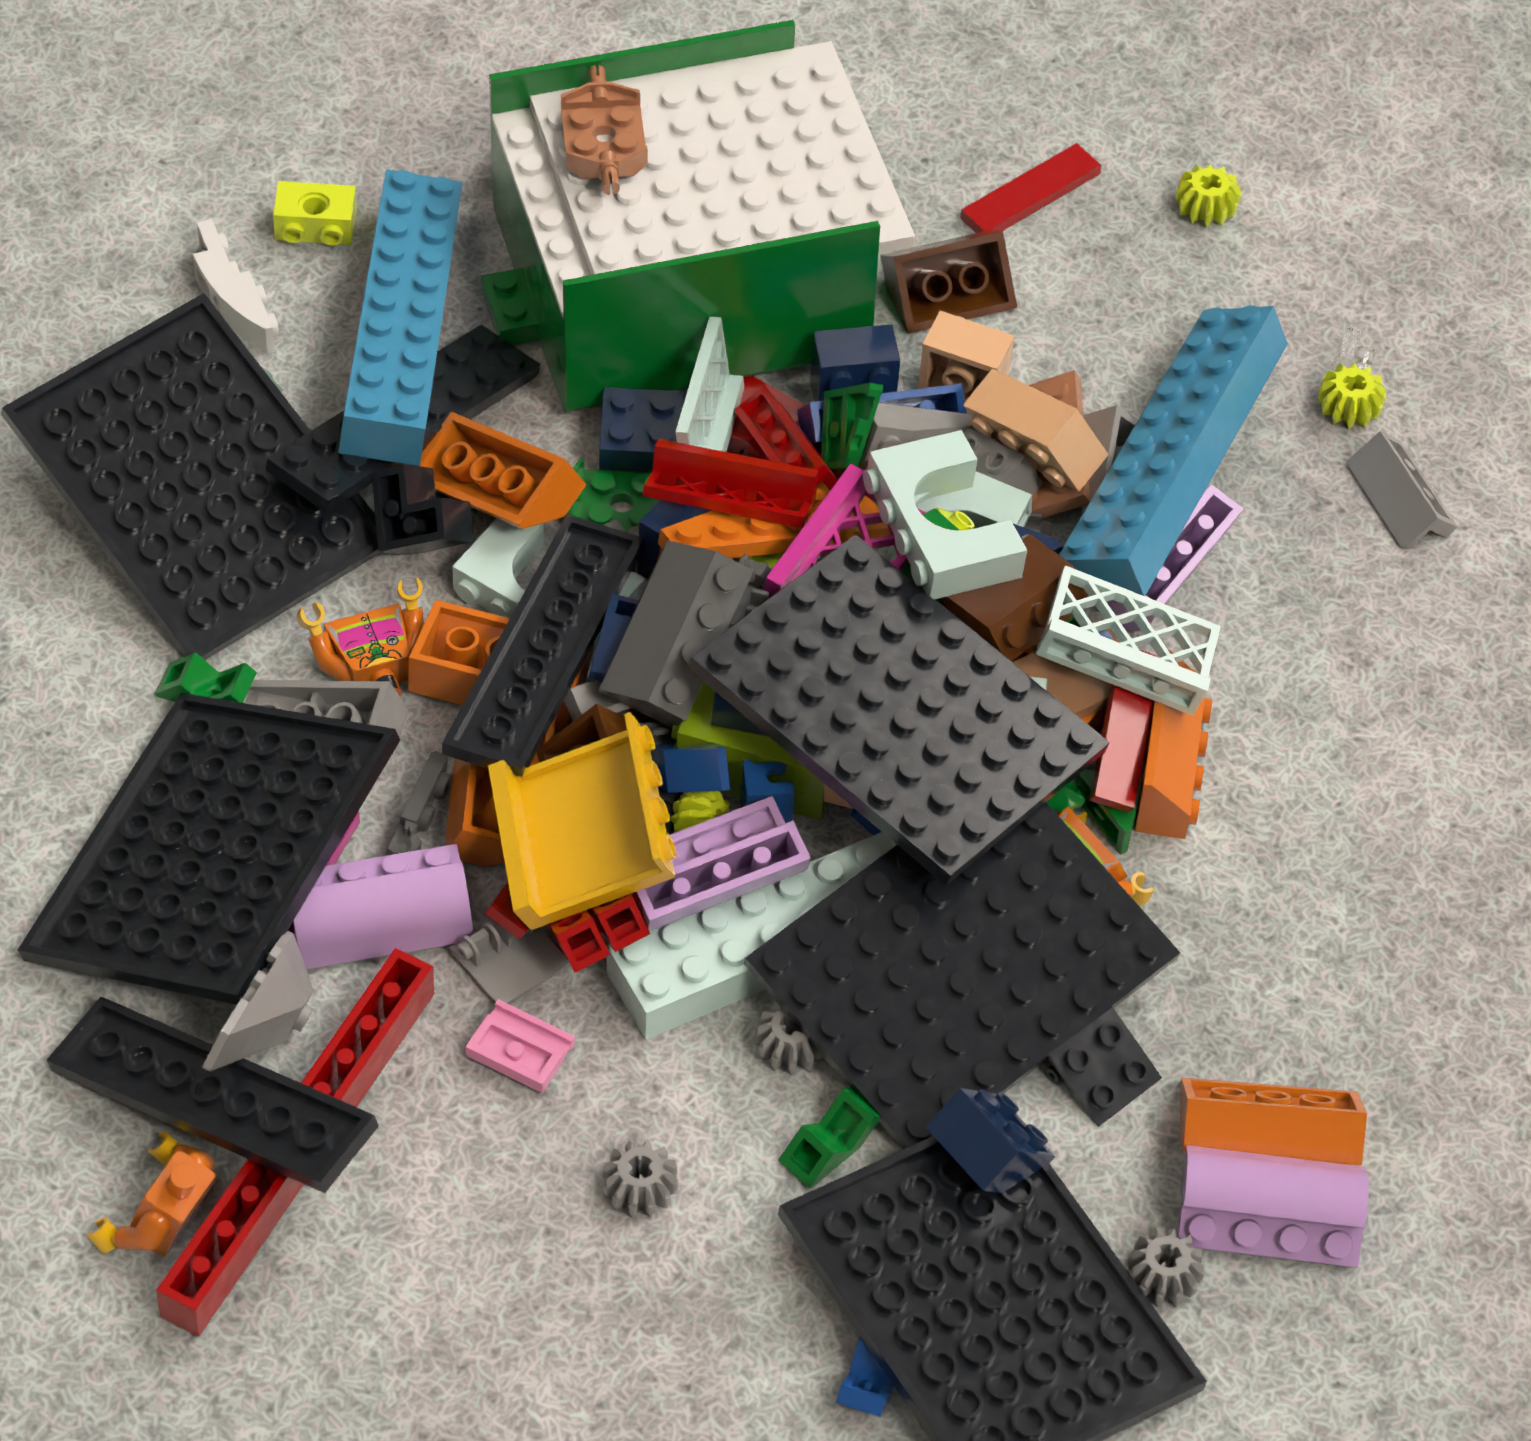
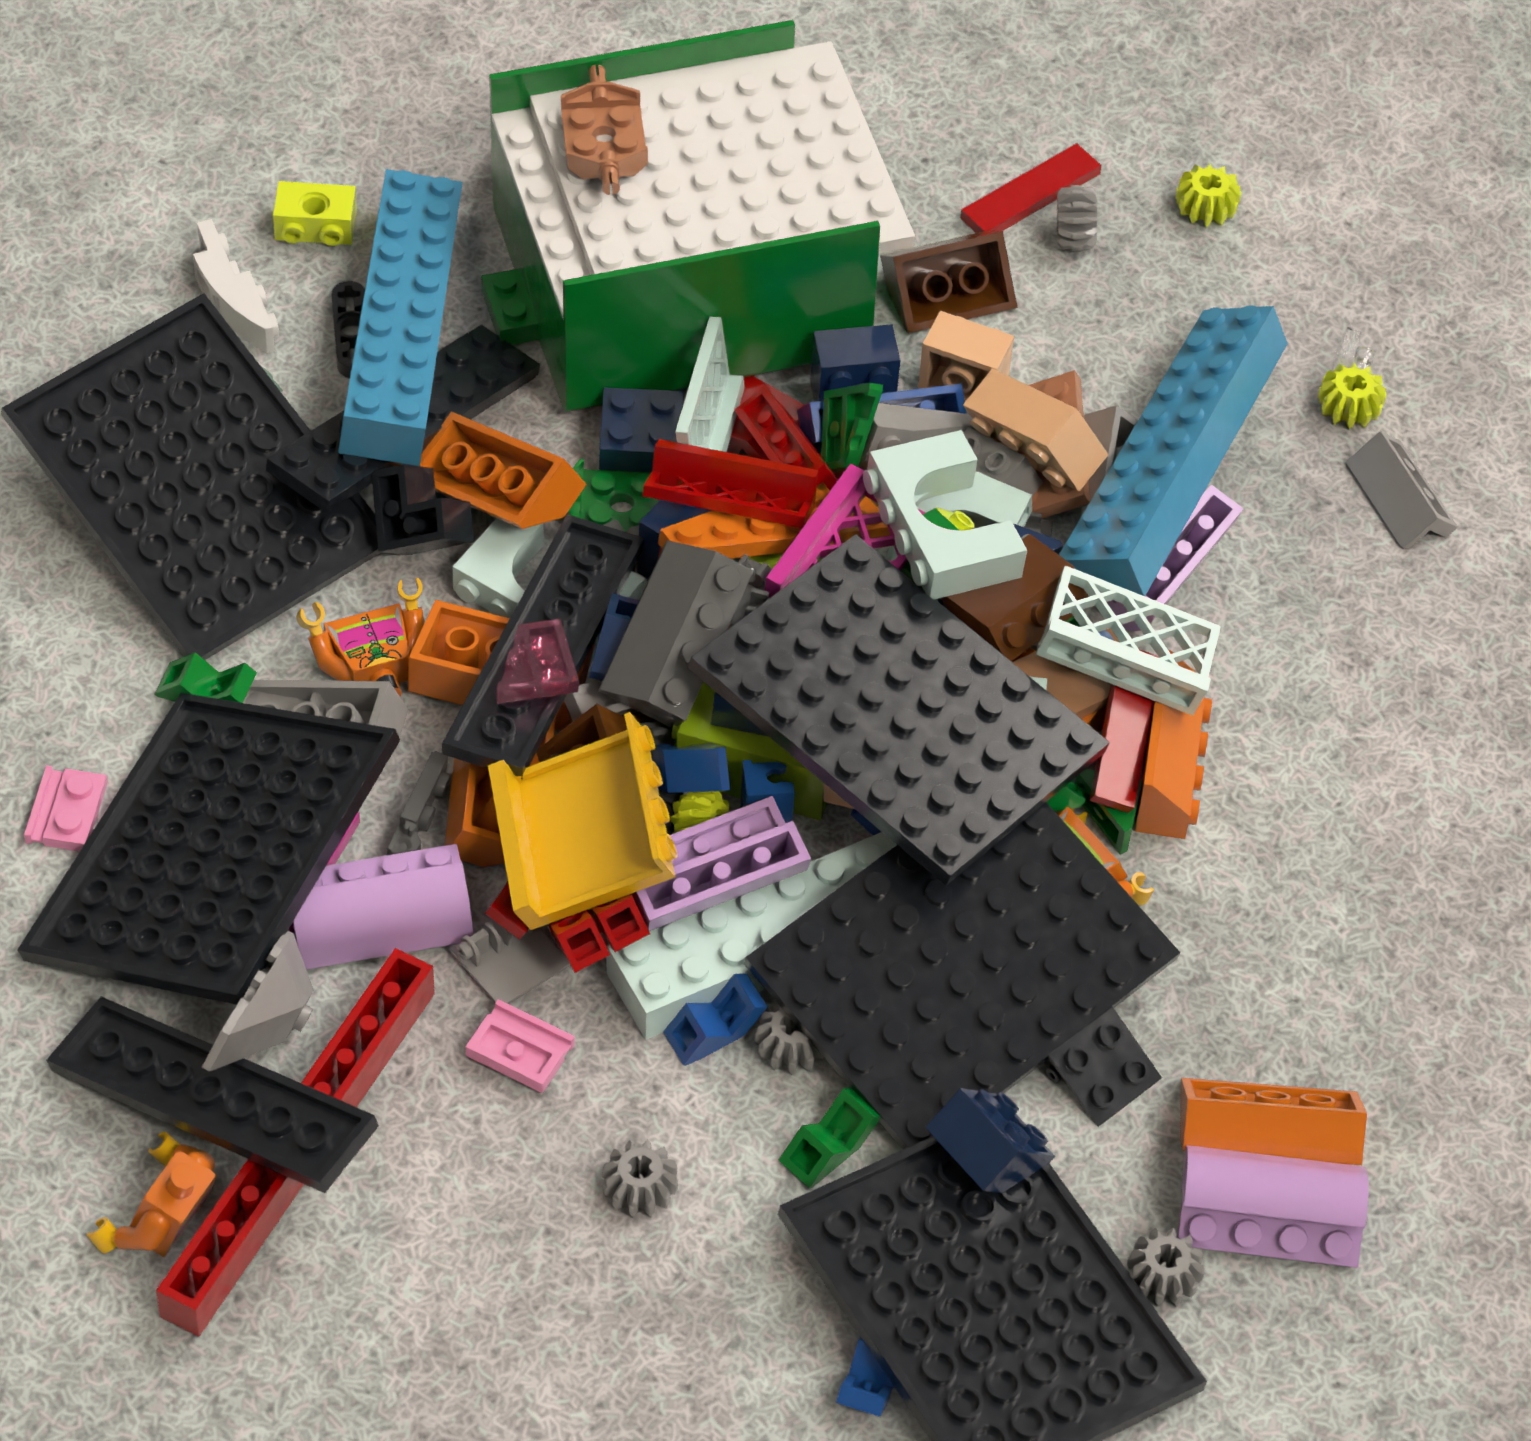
none -> bright pink plate [24,765,108,851]
none -> black beam [331,281,365,378]
none -> clear pink wing [496,619,579,704]
none -> blue slope [664,974,767,1066]
none -> light grey gear [1057,185,1097,251]

